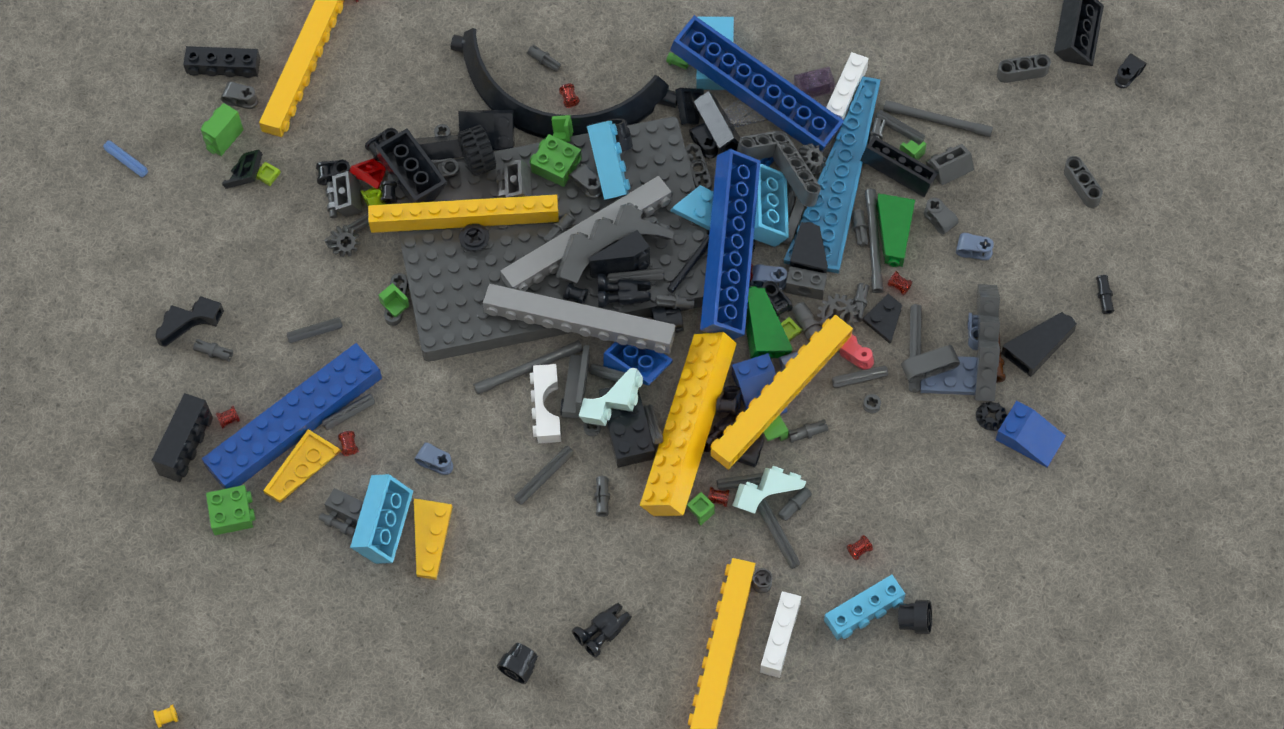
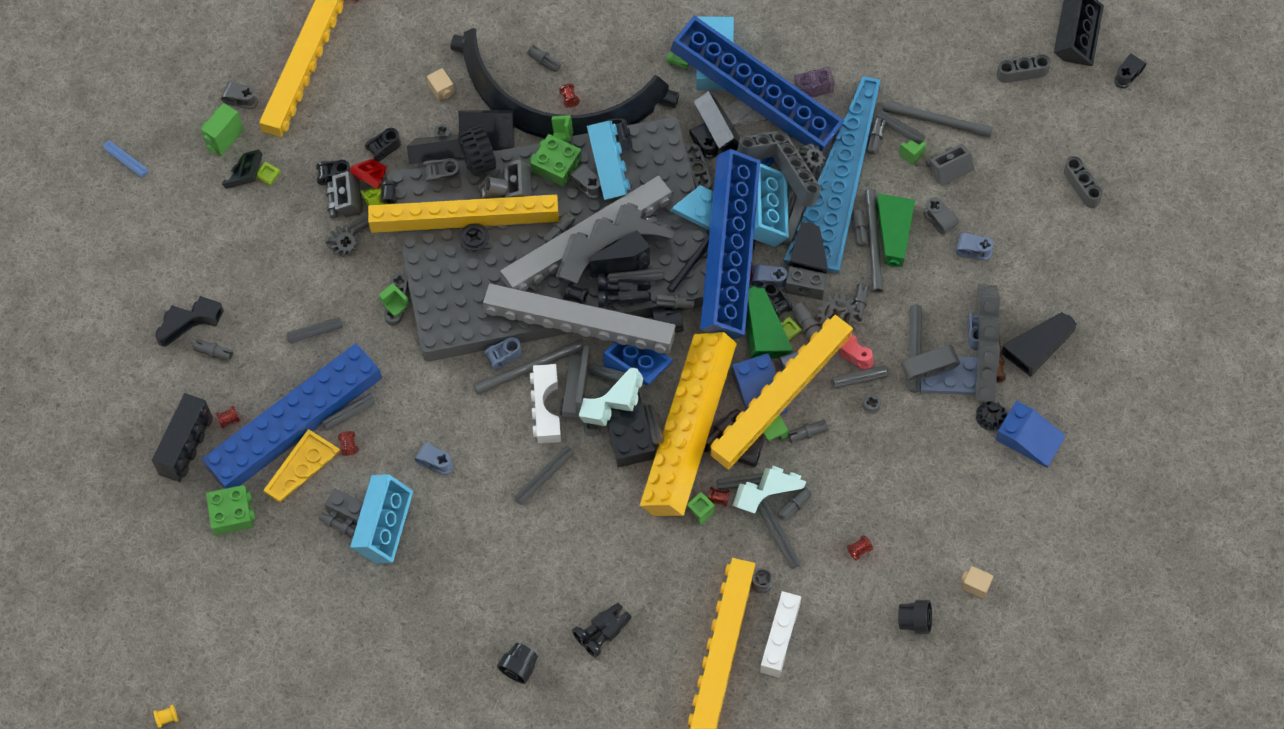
black brick [183,46,261,78] -> none
black slope [376,128,447,203] -> none
yellow wing [414,498,453,580] -> none
dark grey pin [595,476,610,517] -> none
black wing [675,88,704,126] -> none
black piece [716,386,741,416] -> none
medium azure brick [824,575,905,640] -> none
white arch [826,52,869,120] -> none
black brick [860,136,939,197] -> none
black wing [862,294,902,344] -> none
clear red bush [887,271,913,296] -> none
black pin [1096,275,1115,314] -> none
none -> tan brick [427,68,454,101]
none -> dark grey piece [478,177,508,199]
none -> sand blue piece [484,337,522,370]
none -> tan brick [961,566,994,599]

